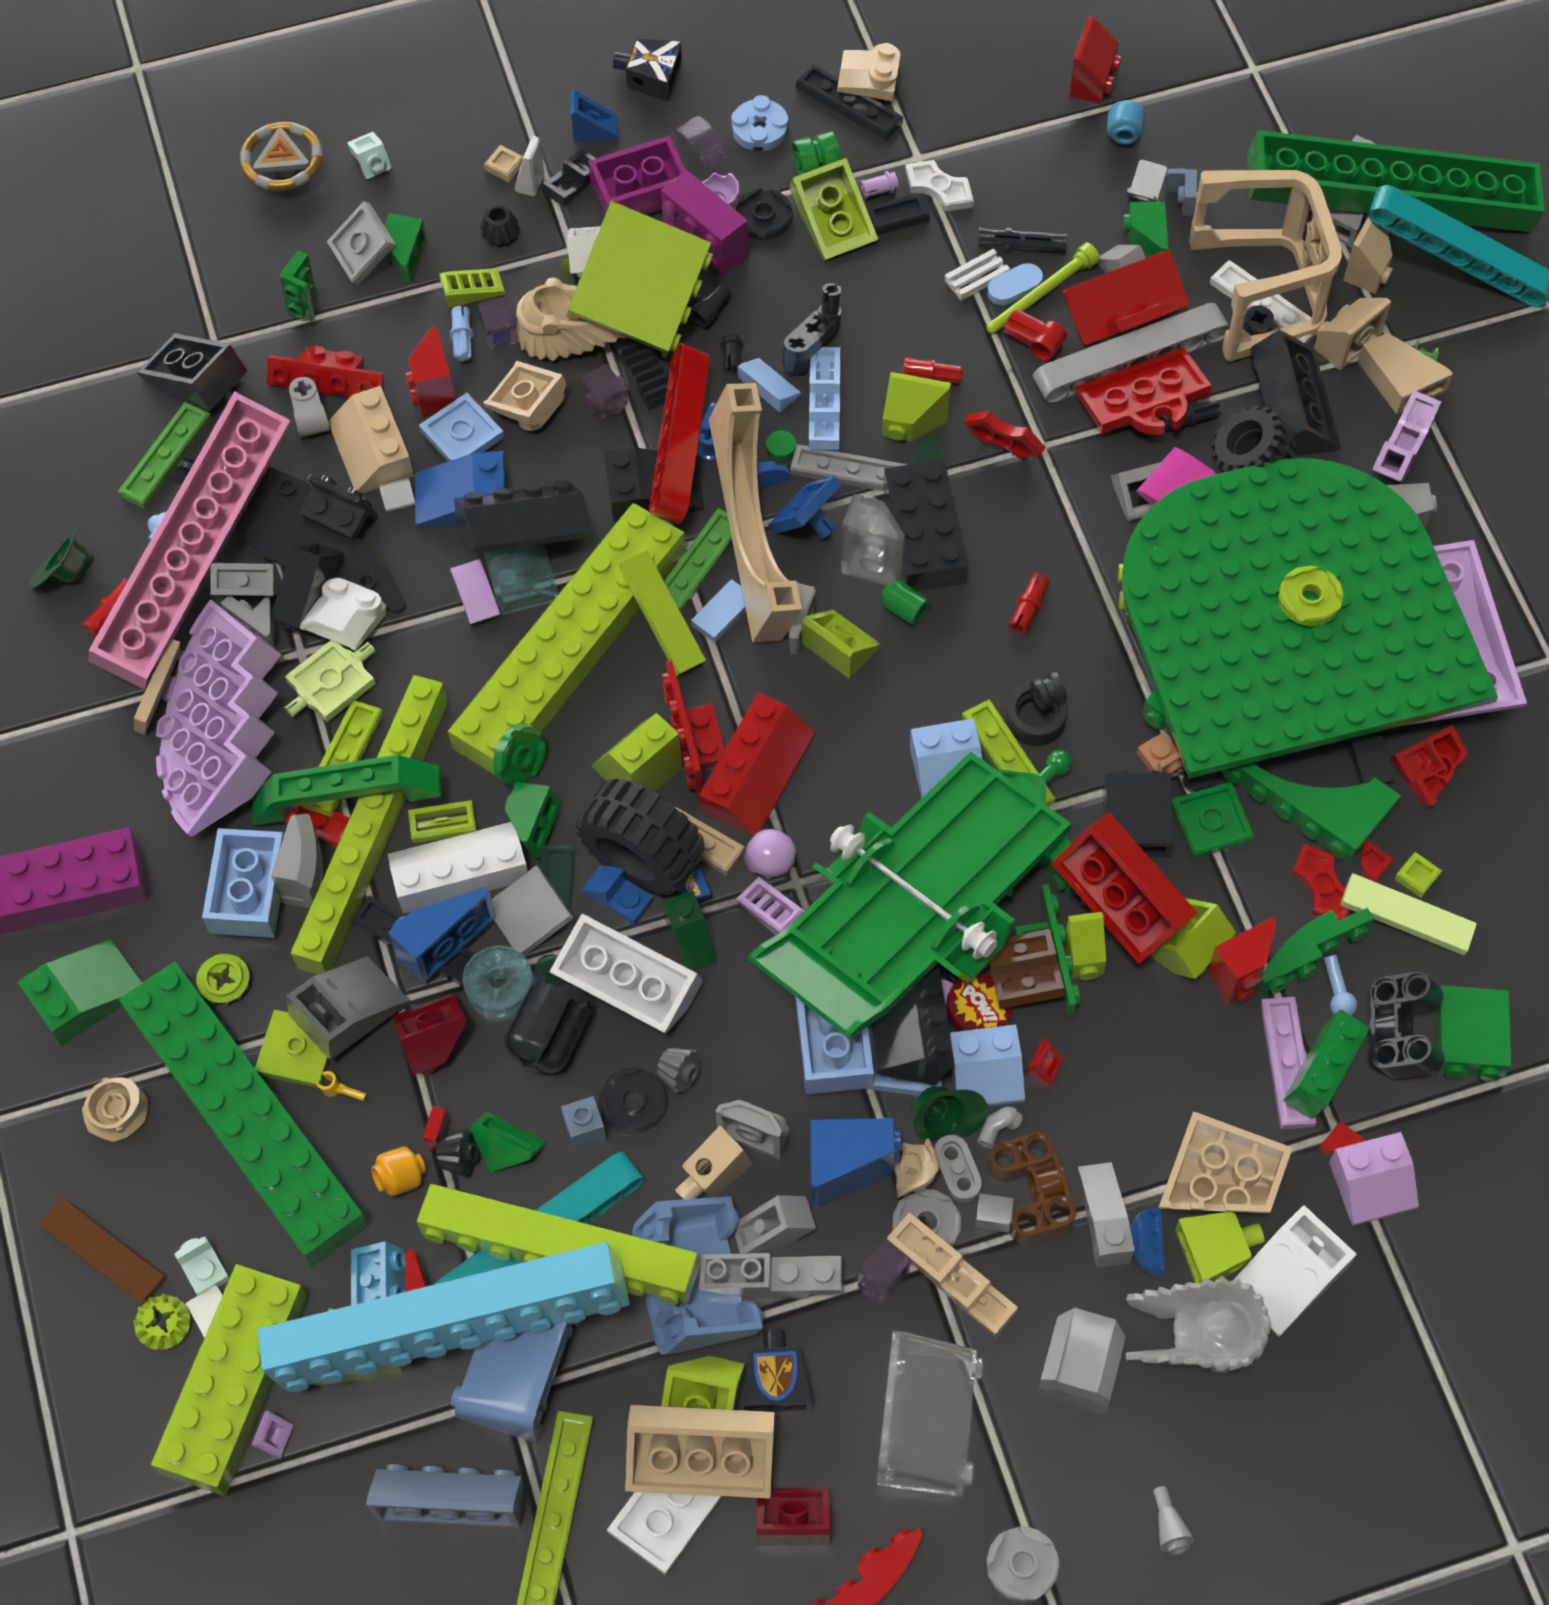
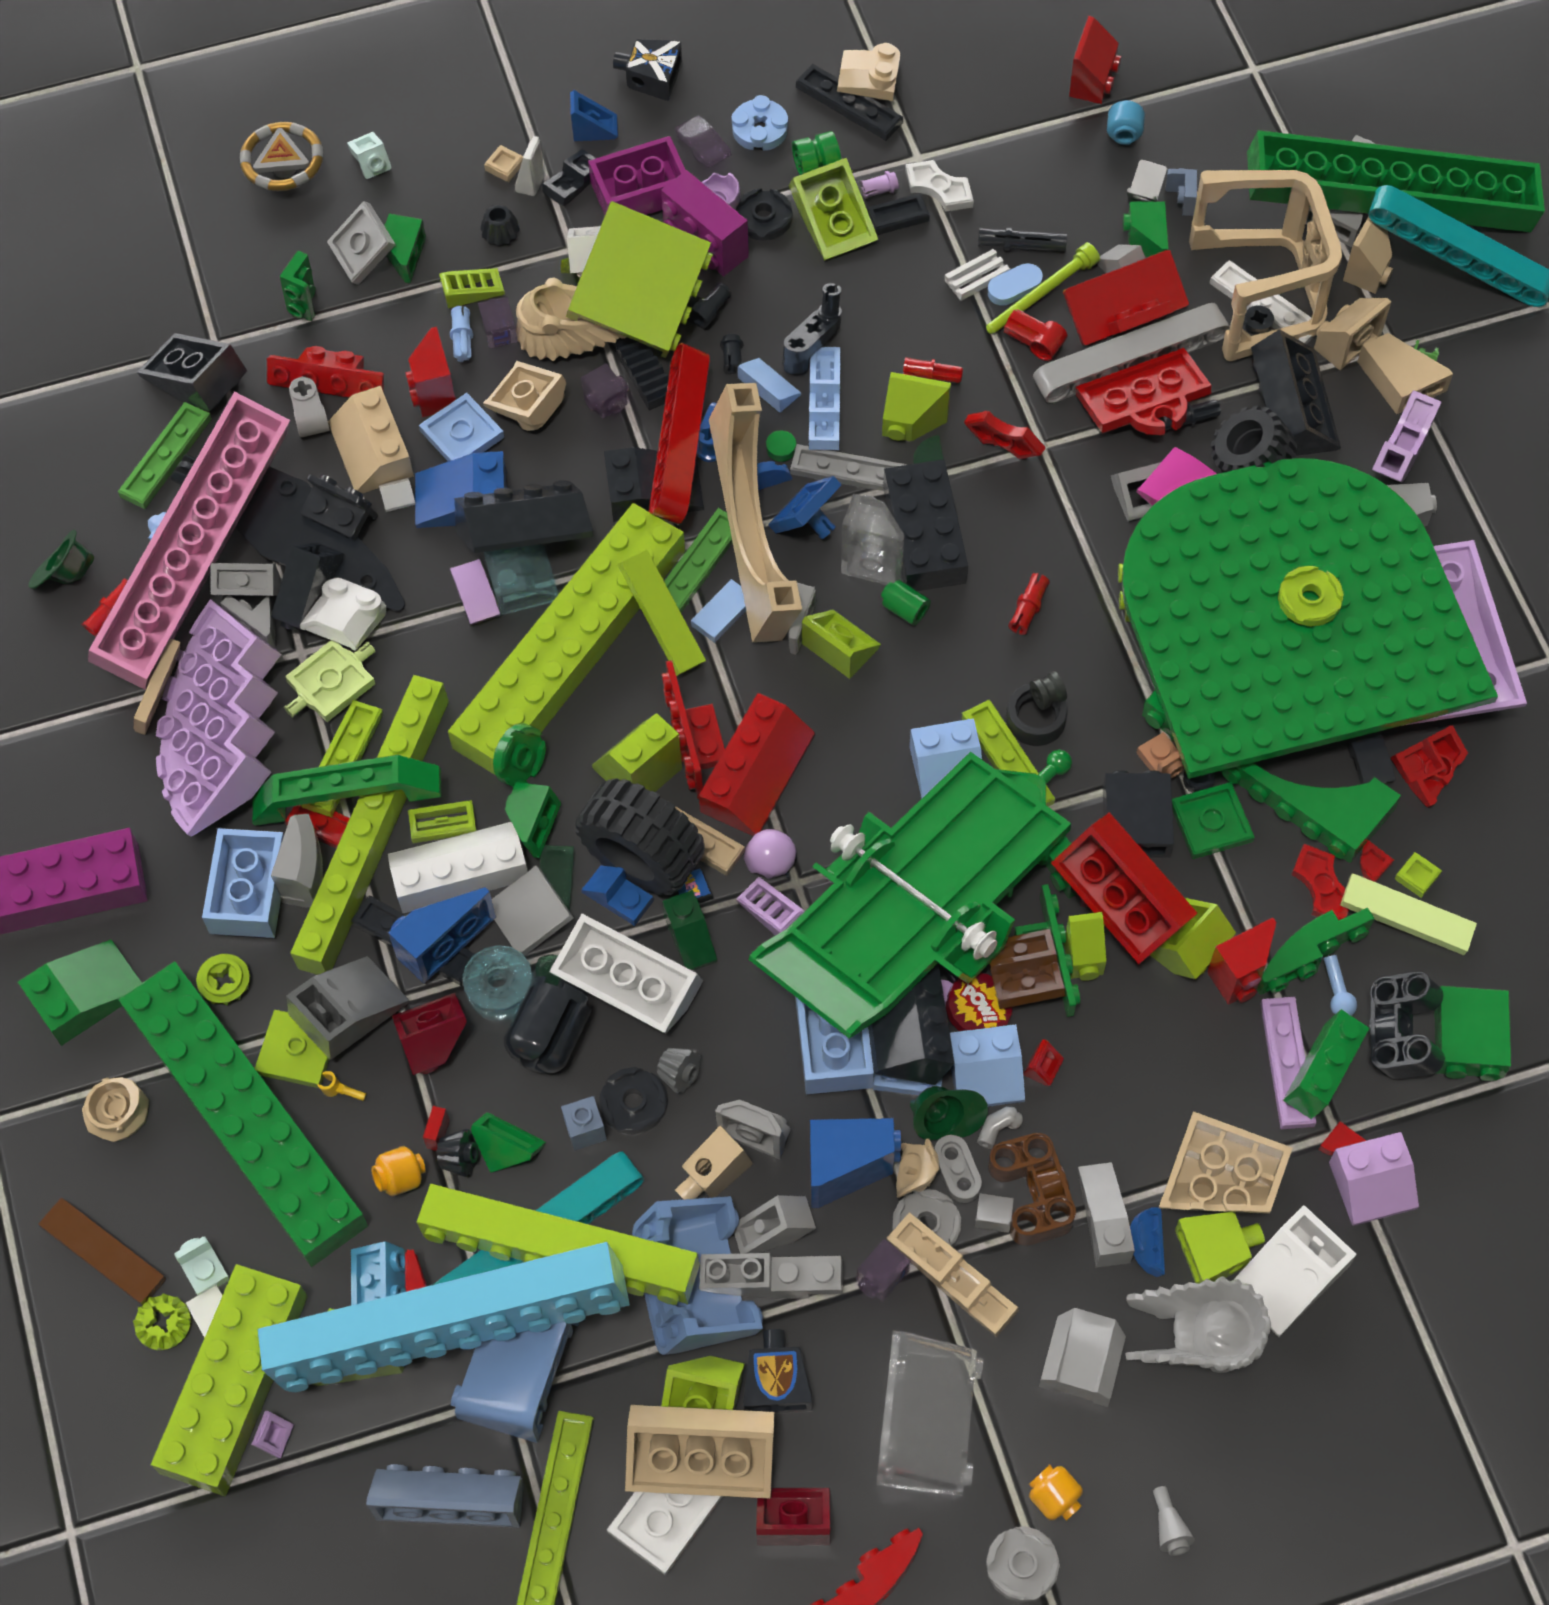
none -> light orange head [1029,1465,1083,1521]

